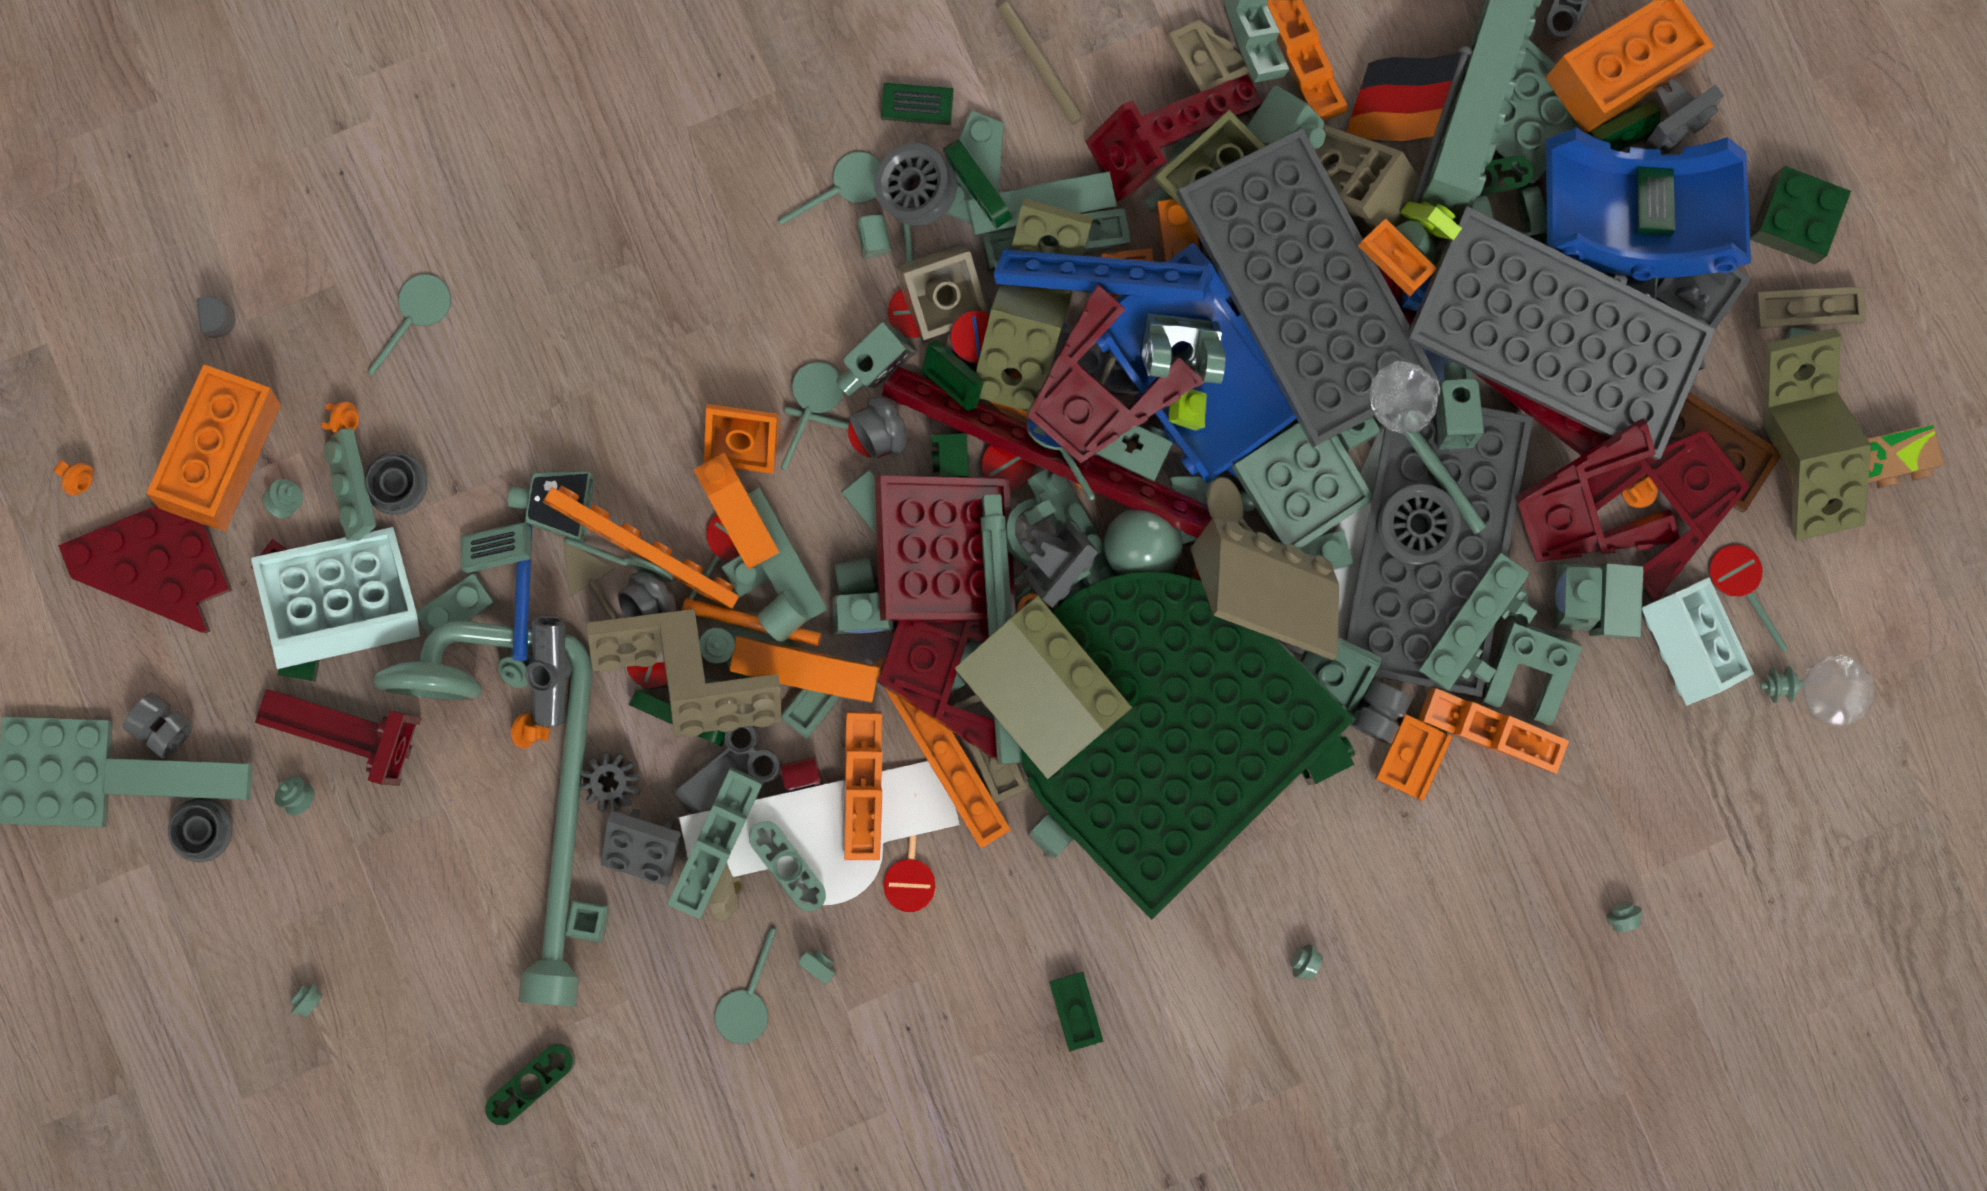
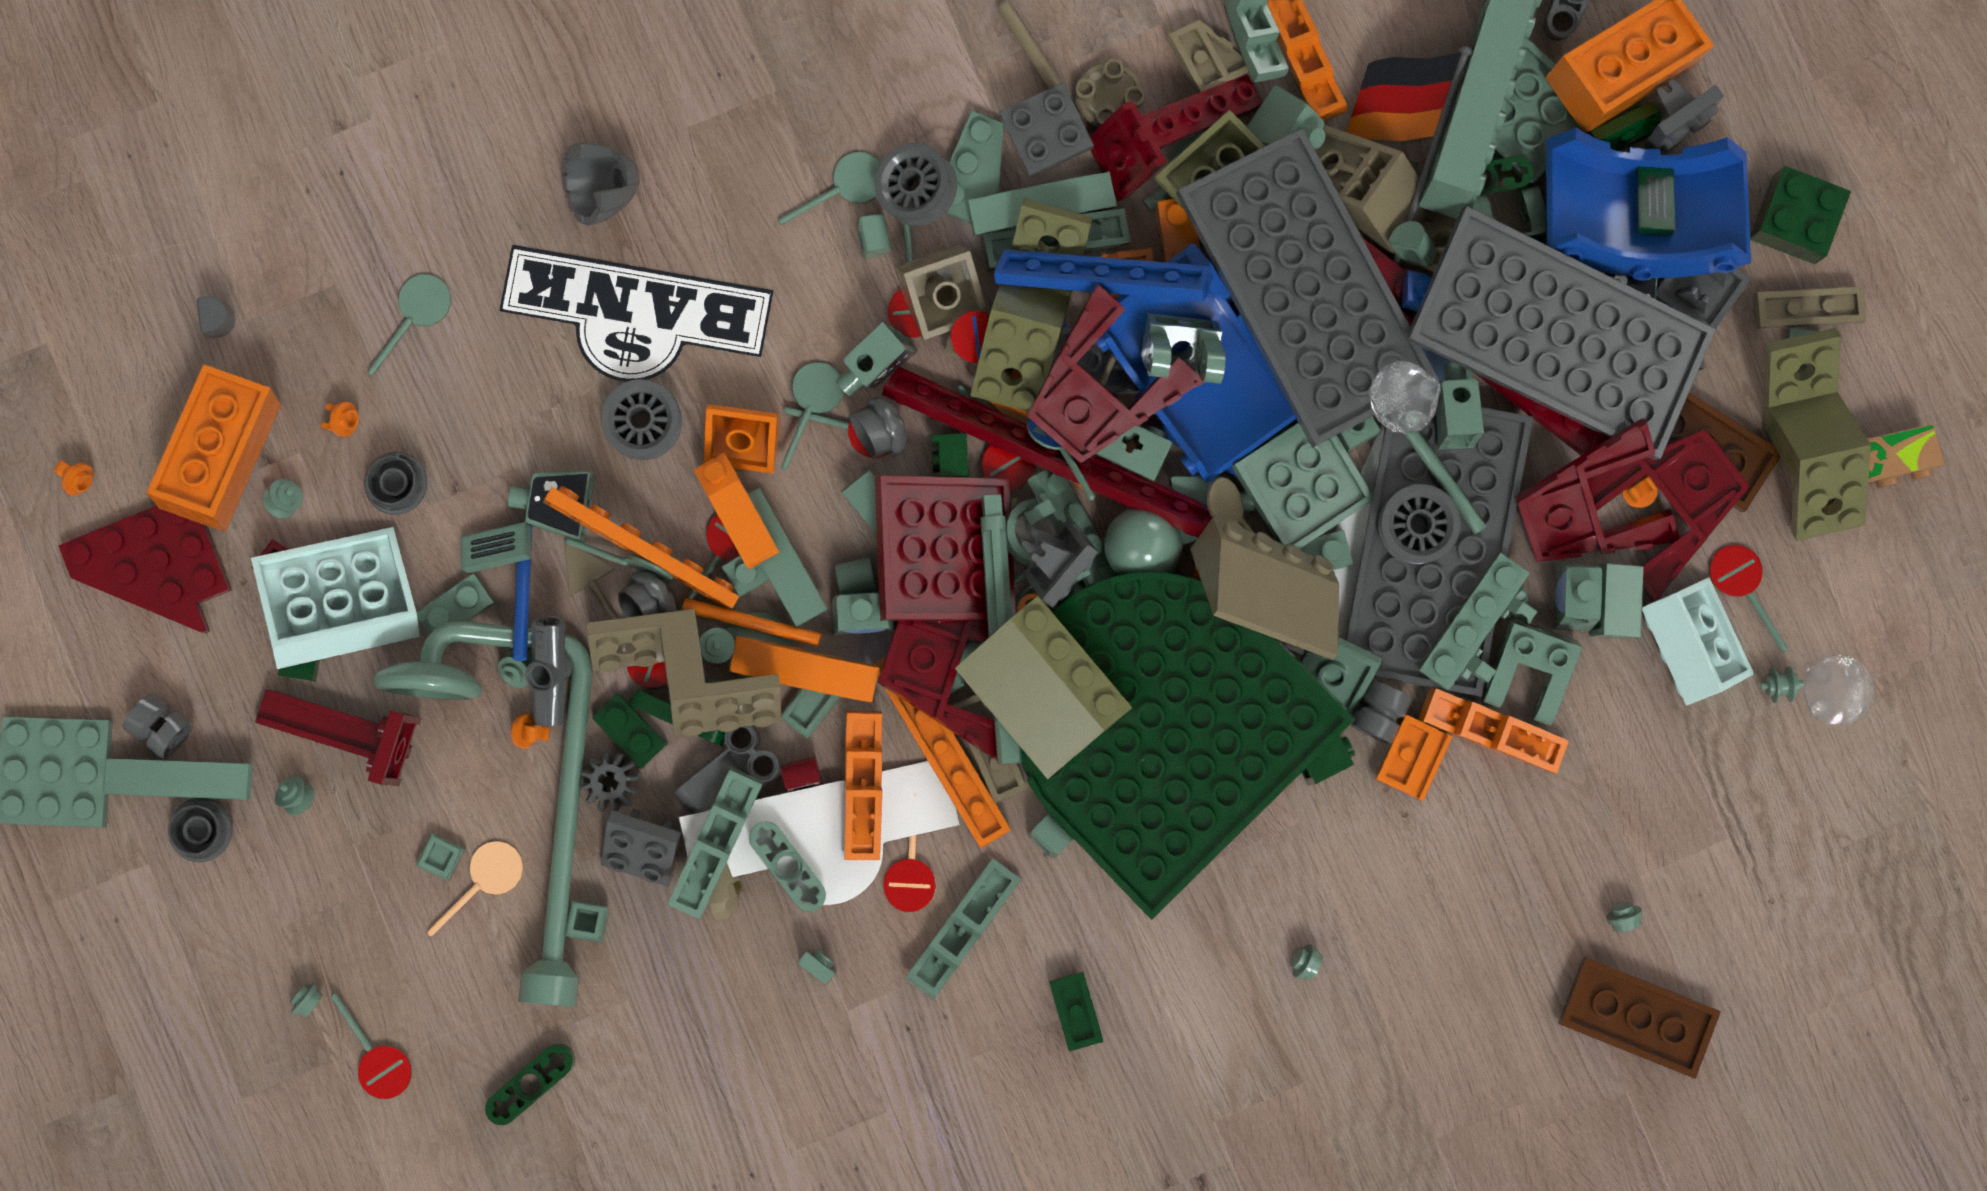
sand green plate [324,429,376,541] -> none
sand green piece [715,927,776,1044] -> none
sand green brick [758,591,810,641] -> none
dark green tile [881,83,954,126] -> none
dark green tile [921,340,984,411] -> none
dark green beam [943,139,1012,229] -> none
lime plate [1169,389,1207,431] -> none
orange plate [1358,218,1437,296] -> none
lime plate [1400,201,1462,240] -> none
none -> red piece [331,993,412,1099]
none -> sand green tile [416,833,465,881]
none -> light nougat piece [427,841,523,936]
none -> sticker [499,245,773,382]
none -> dark grey hair [562,143,640,226]
none -> dark green plate [592,693,668,770]
none -> dark grey wheel [601,379,682,460]
none -> sand green slope [904,858,1021,1000]
none -> dark grey plate [1000,82,1094,178]
none -> dark tan dish [1075,59,1145,127]
none -> reddish brown plate [1558,957,1721,1079]

